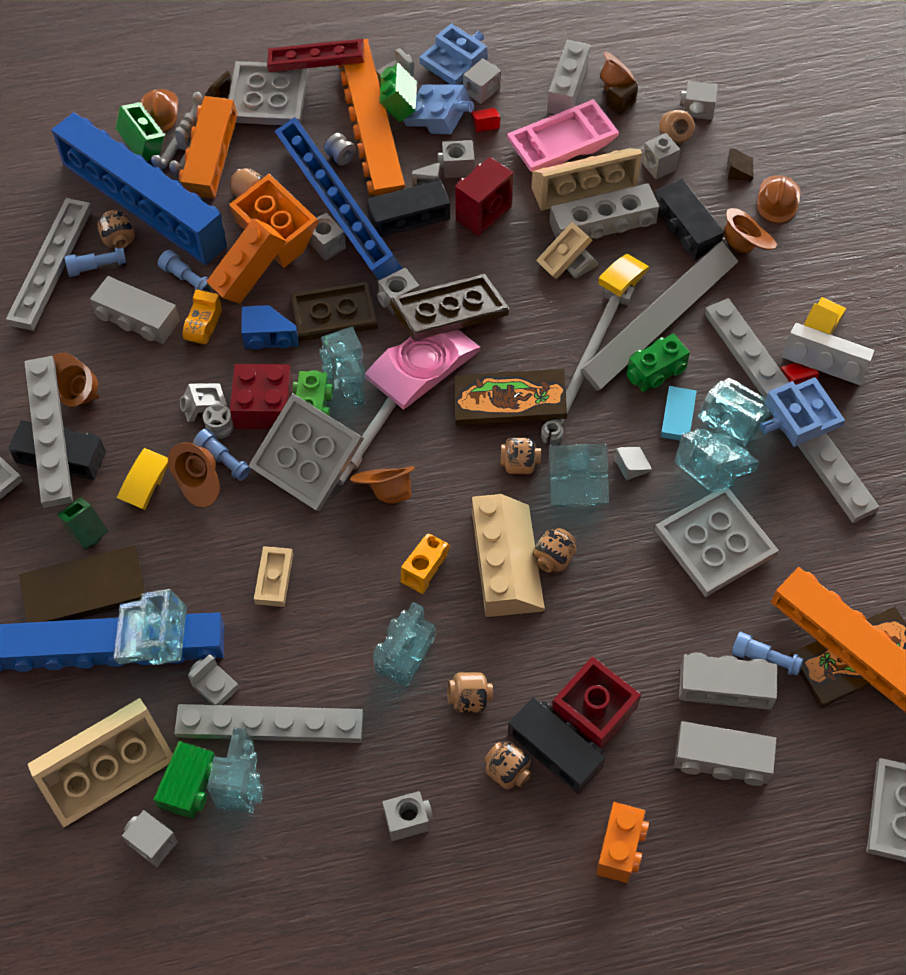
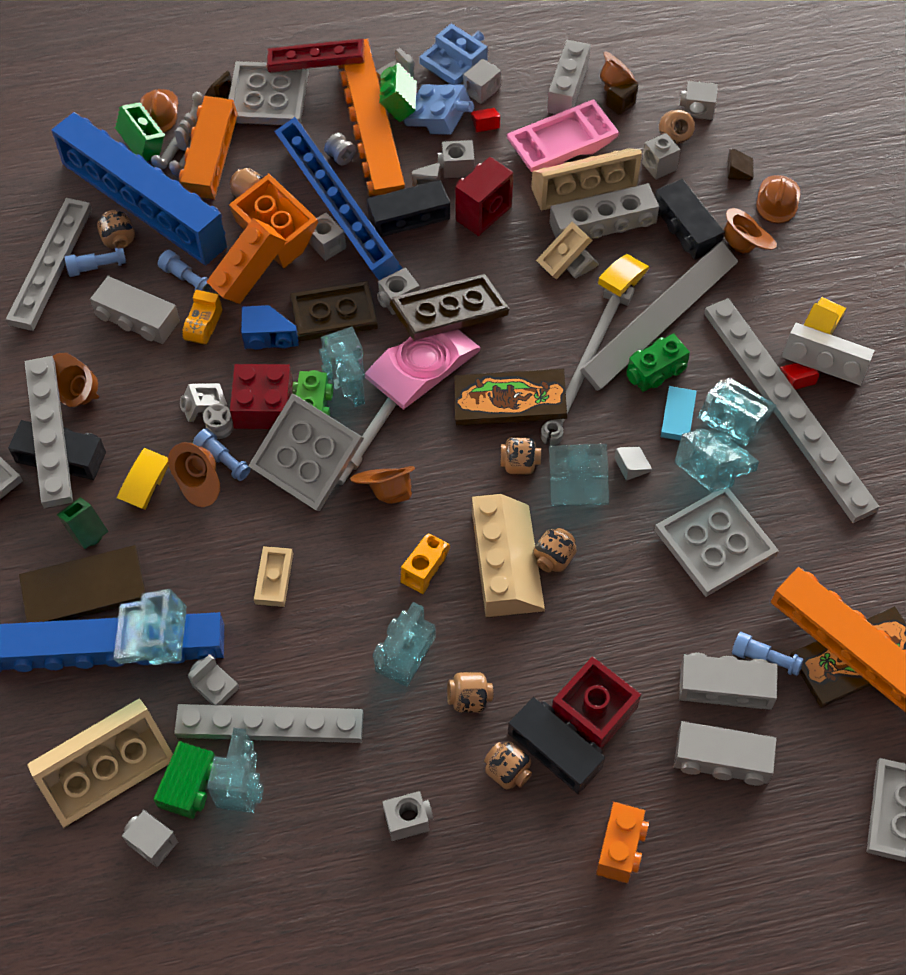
medium blue plate [760,377,845,447] -> none

